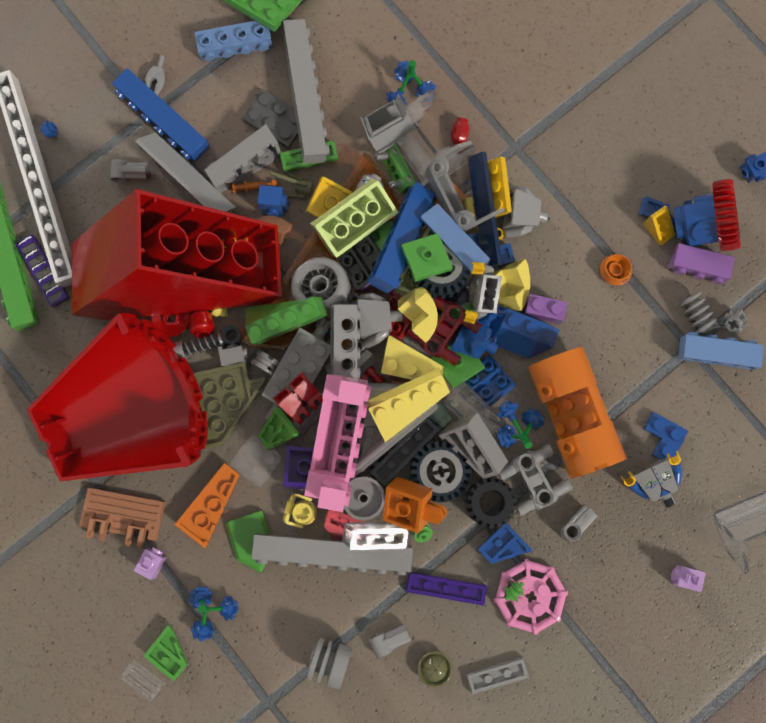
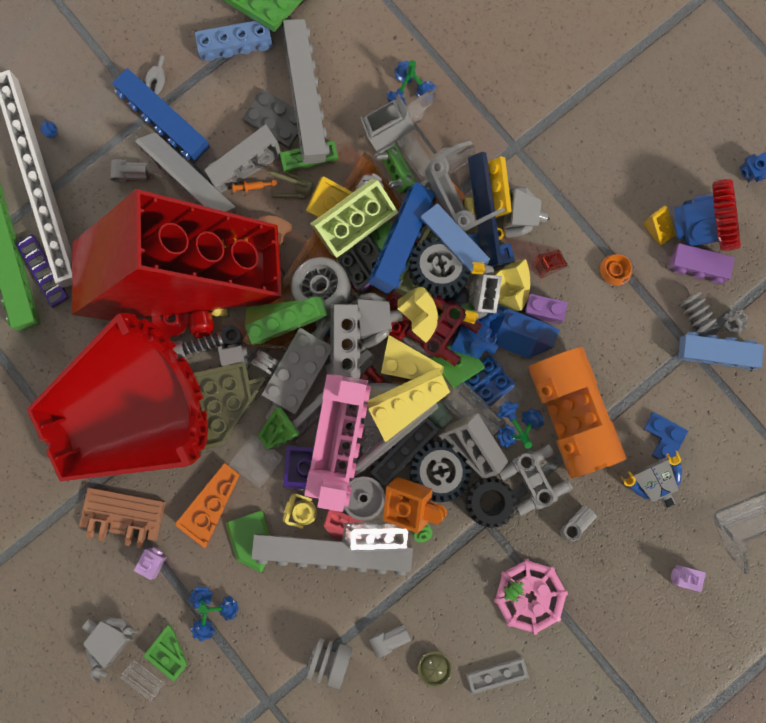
blue brick [257,185,289,217] -> none
red legs [273,372,323,425] -> none
bright green plate [401,233,453,282] -> none
dark purple tile [406,572,487,606] -> none
red plant [451,118,470,153] -> none
blue wing [477,524,532,564] -> none
blue slope [638,196,675,225] -> none
none -> light grey torso [82,618,139,682]
none -> clear red slope [533,249,568,279]

